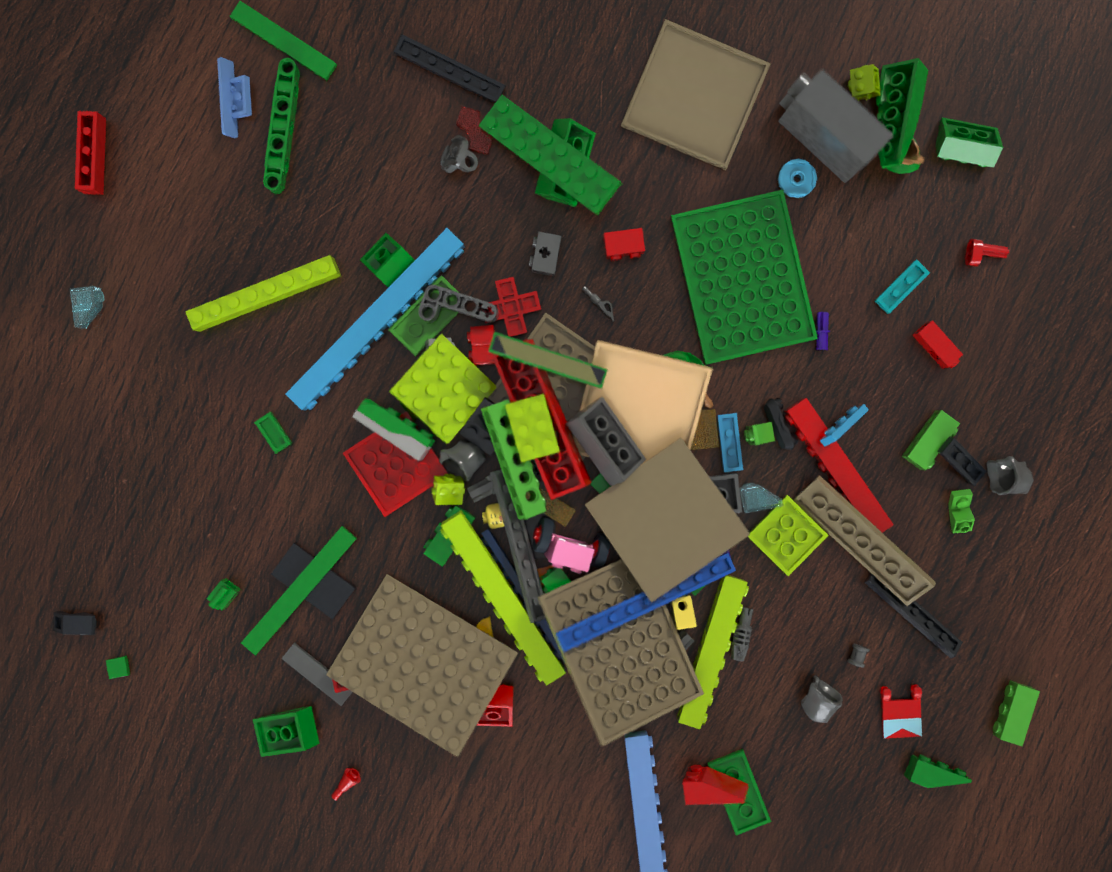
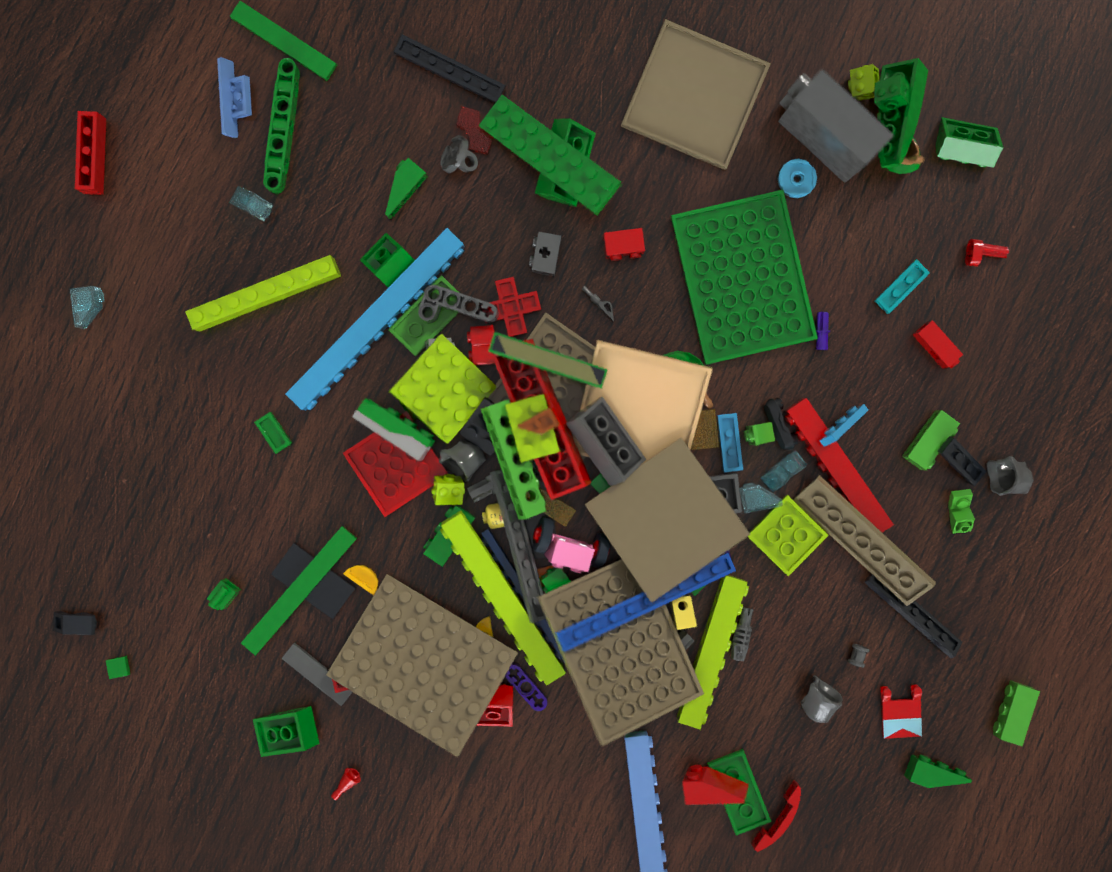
none -> clear light blue slope [229,186,273,221]
none -> yellow tile [343,565,378,596]
none -> green slope [385,158,428,220]
none -> dark purple beam [505,663,547,711]
none -> dark orange tile [517,407,559,435]
none -> red slope [751,780,801,852]
none -> clear light blue slope [761,450,808,492]
none -> green head [874,74,909,112]

